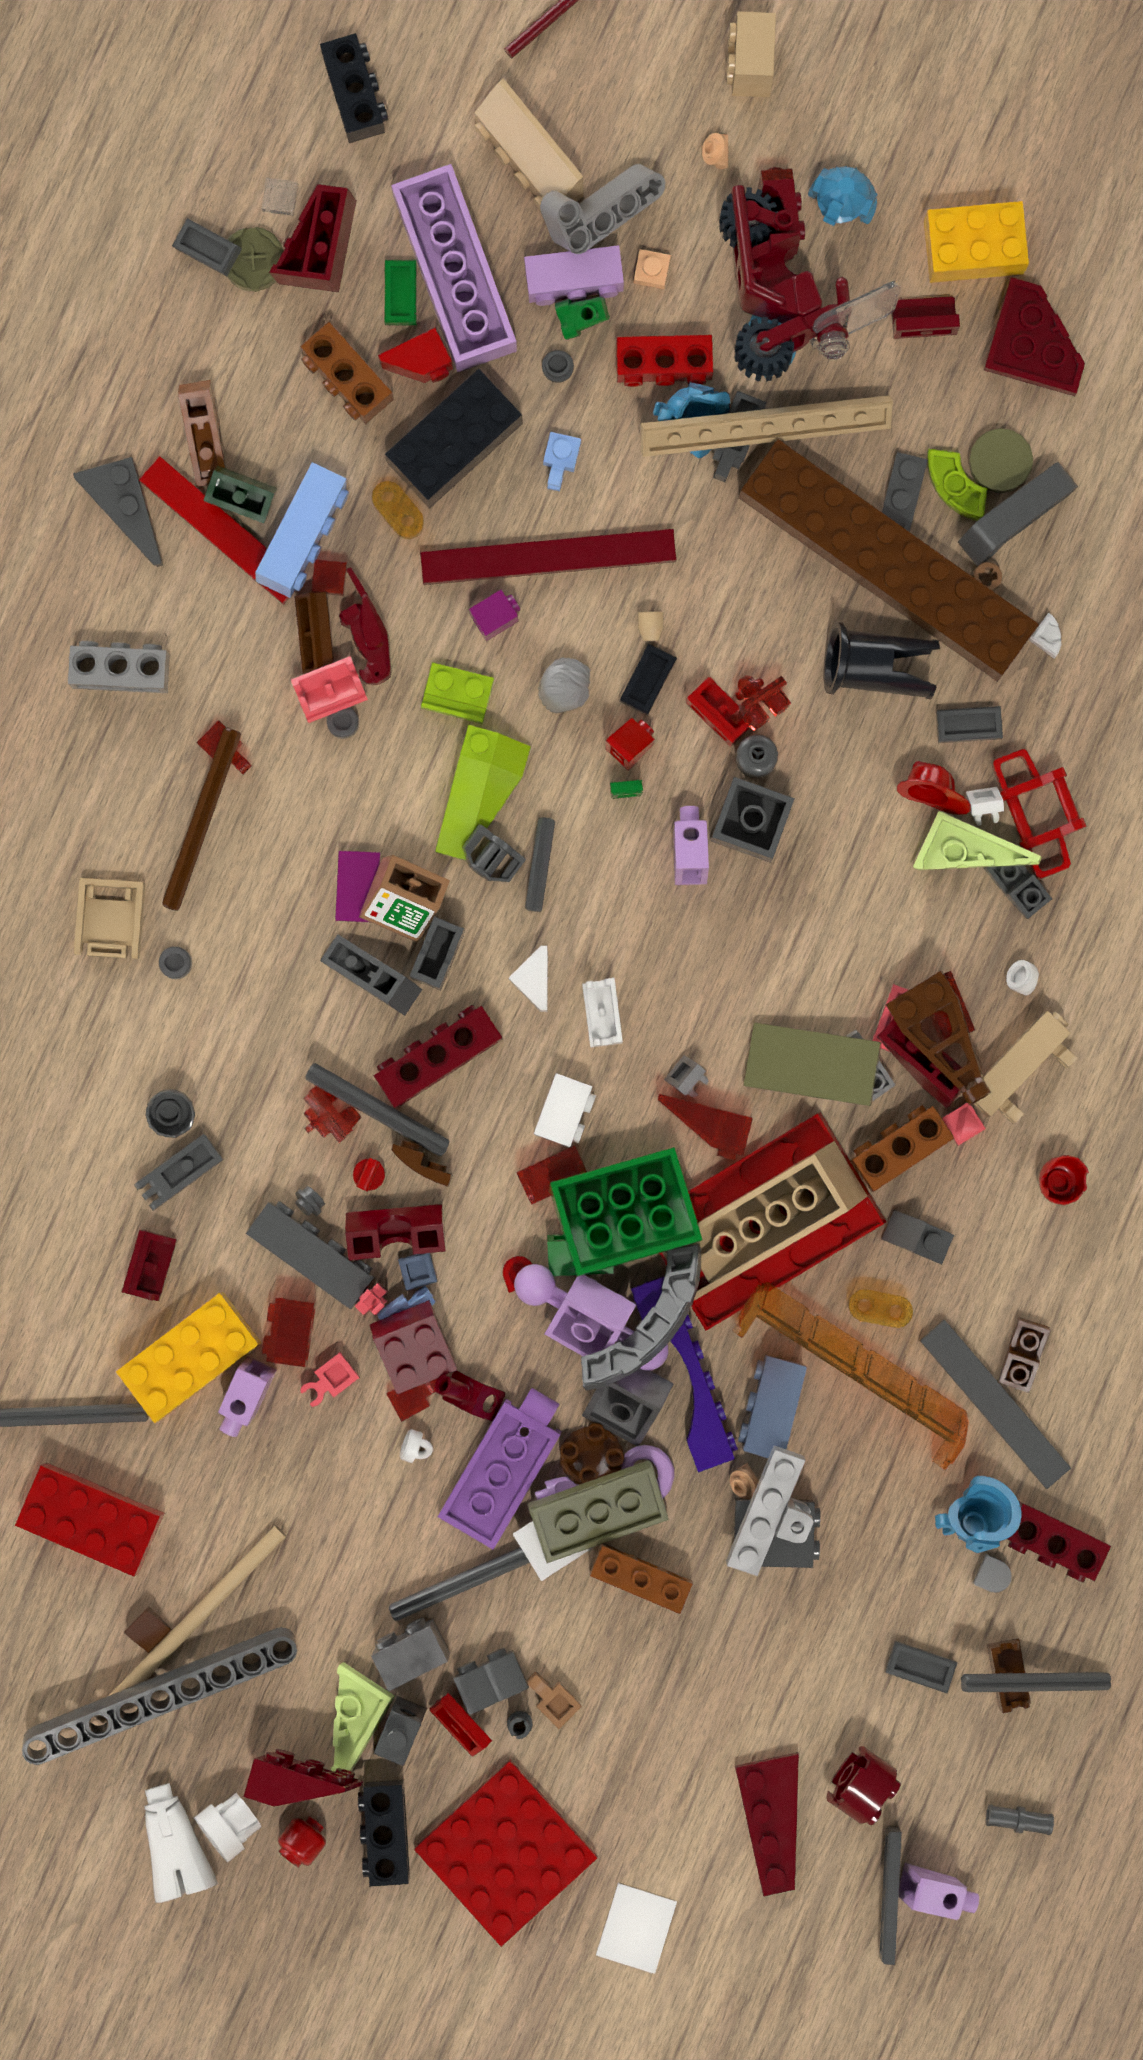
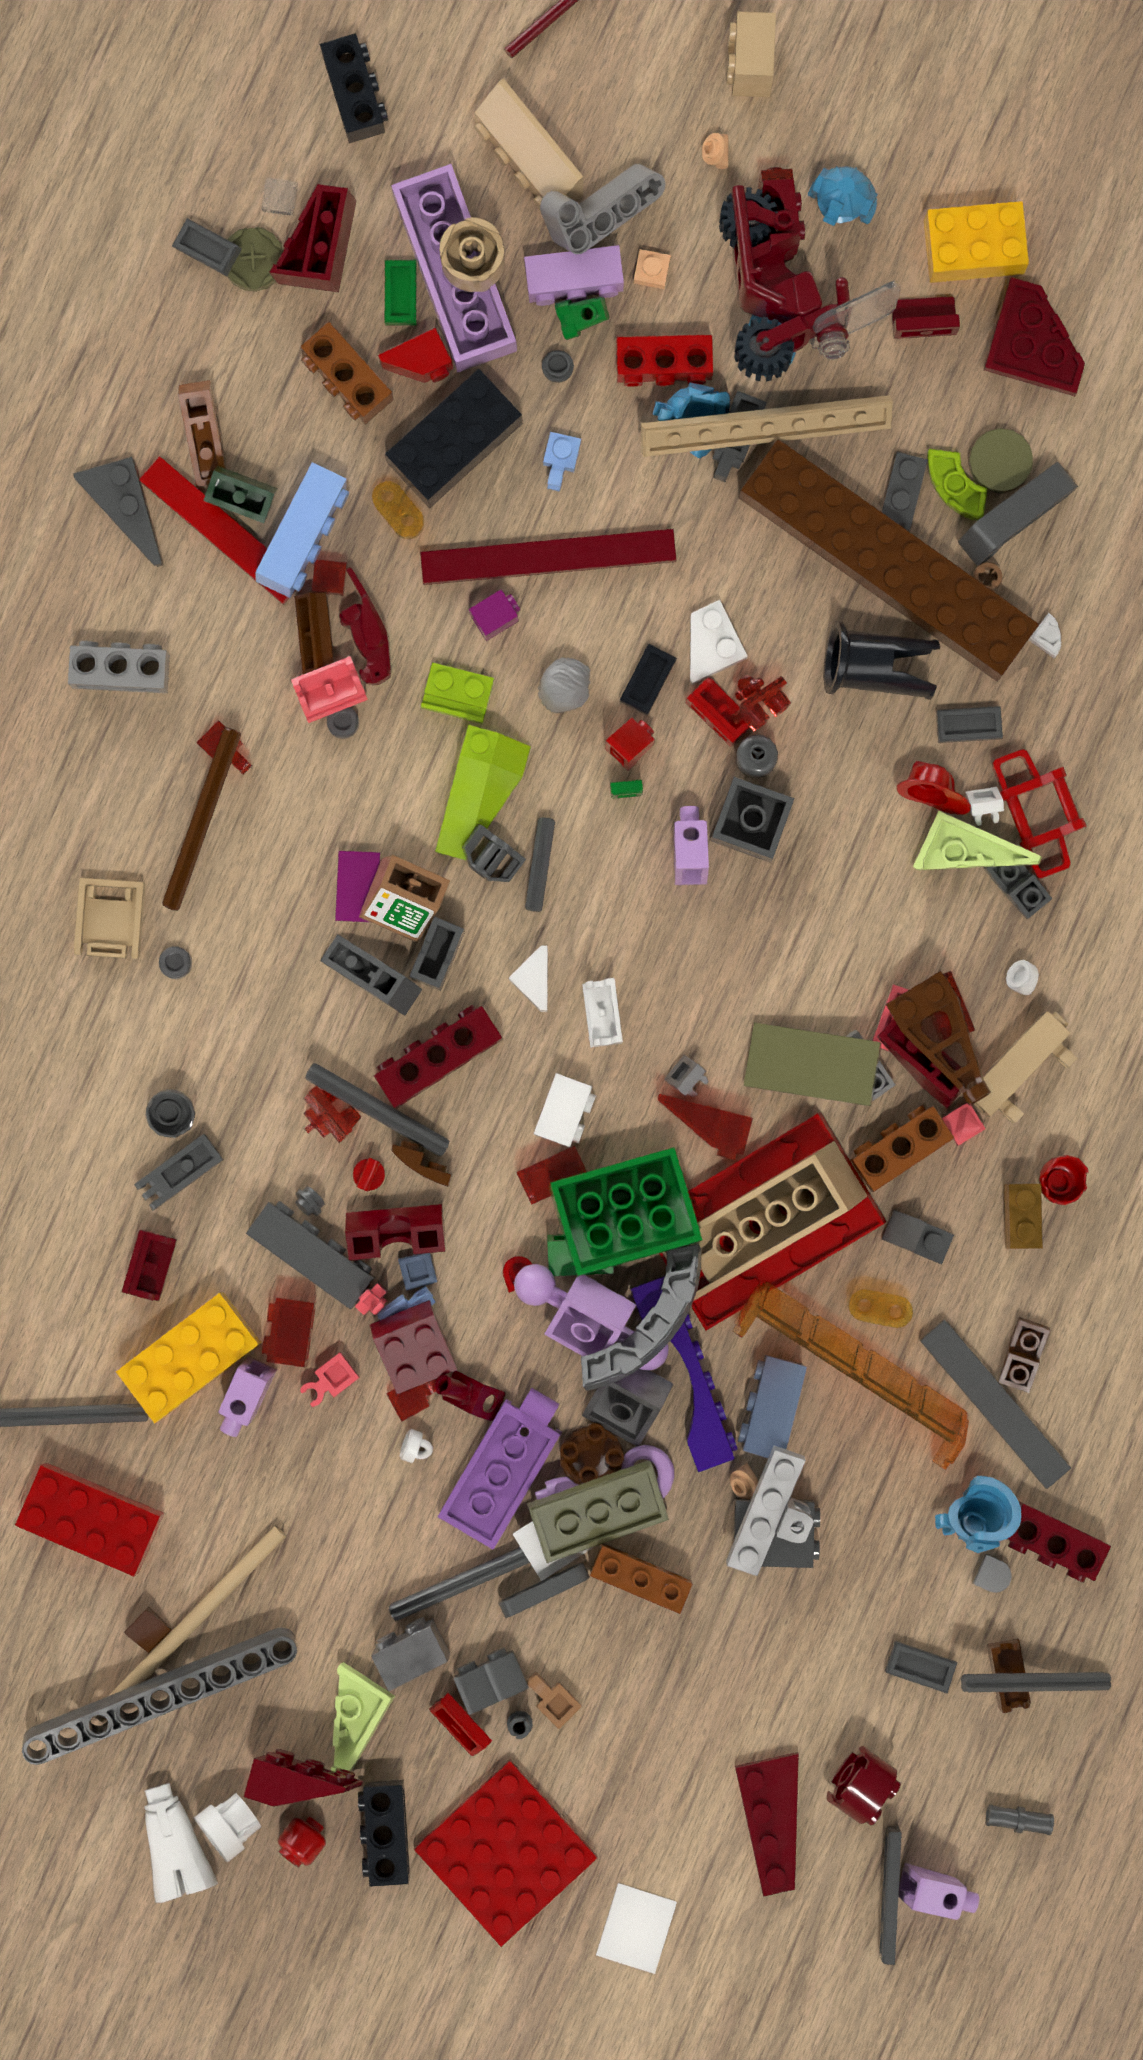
dark grey torso [373,1696,427,1766] -> none
tan hose [638,612,664,641] -> none
none -> tan brick [439,217,505,292]
none -> dark grey beam [498,1562,590,1618]
none -> white wing [690,600,748,685]
none -> pearl gold piece [1004,1184,1043,1249]

